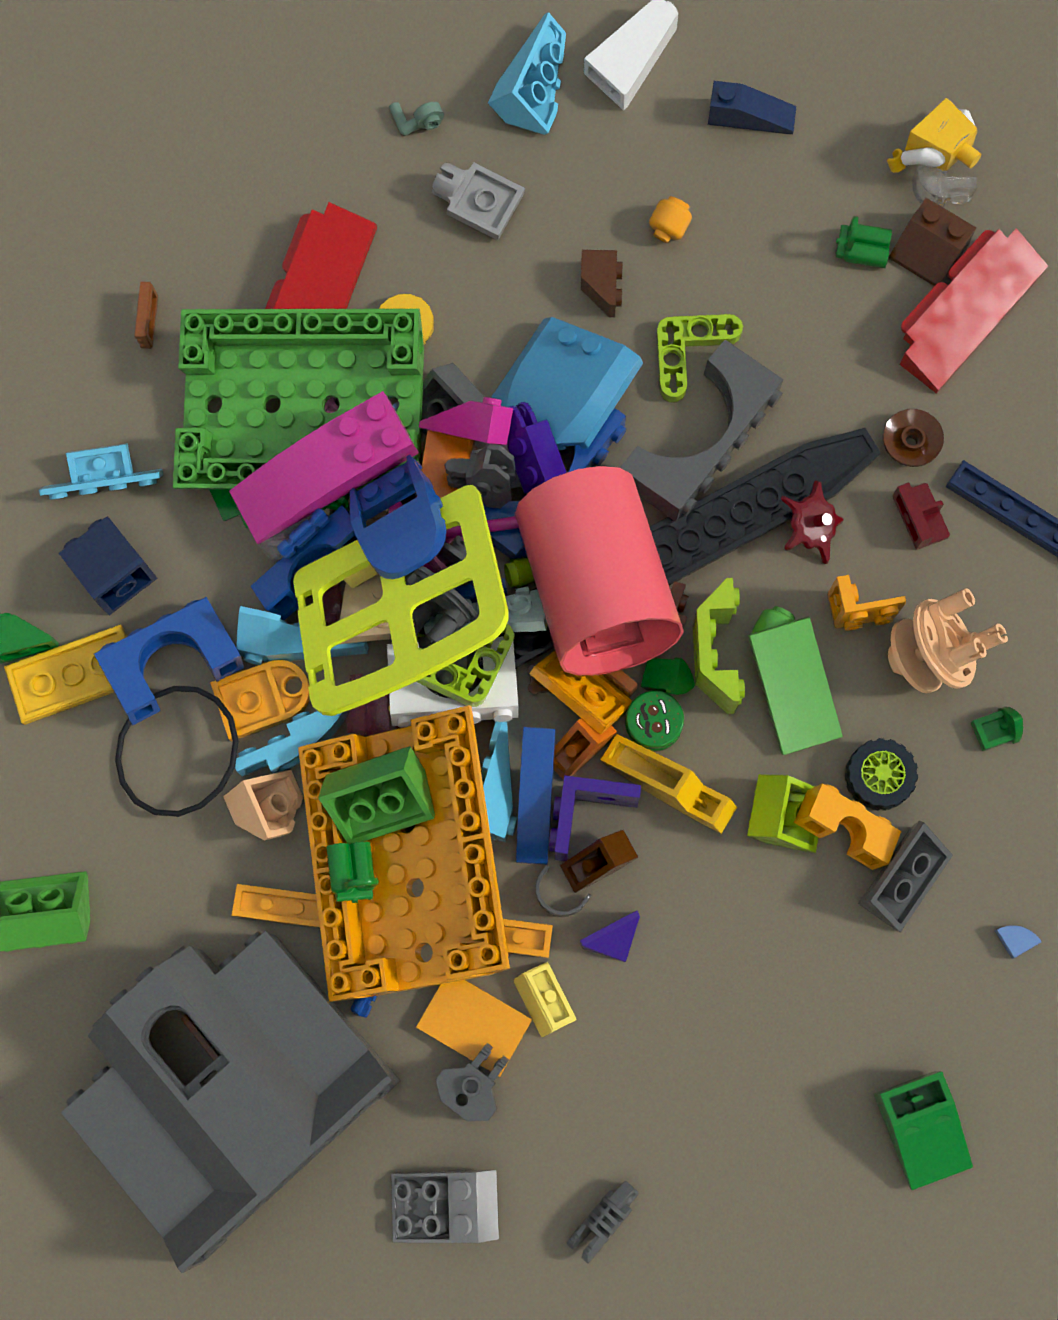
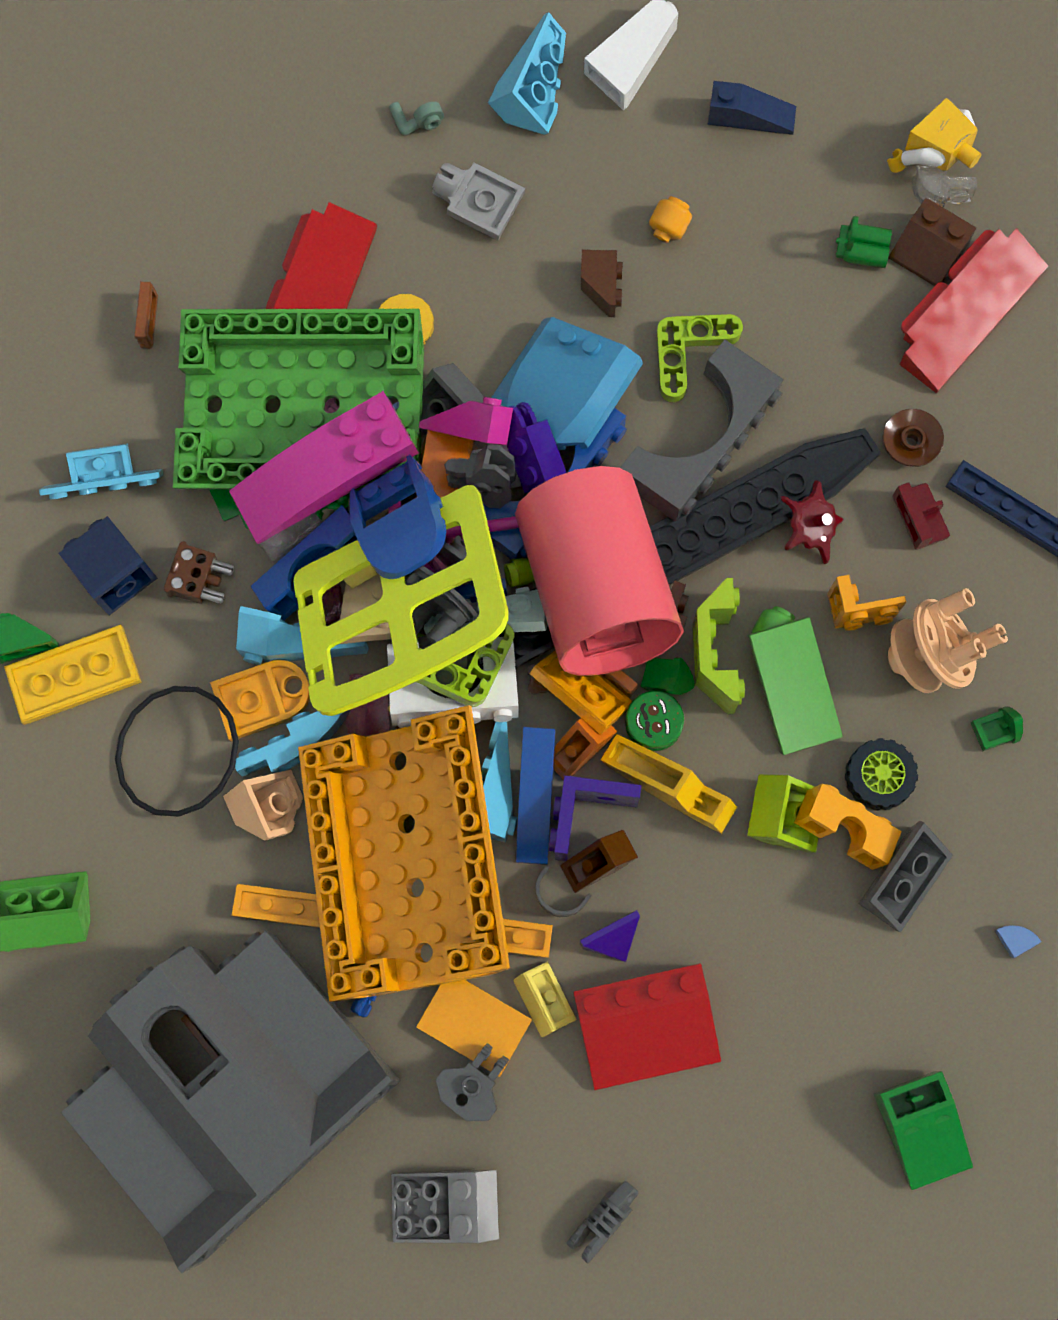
blue arch [94,597,244,726] -> none
blue axle [277,508,330,559] -> none
bright green slope [318,746,435,844] -> none
green piece [326,842,379,903] -> none
none -> reddish brown piece [164,541,234,604]
none -> red slope [573,963,721,1090]

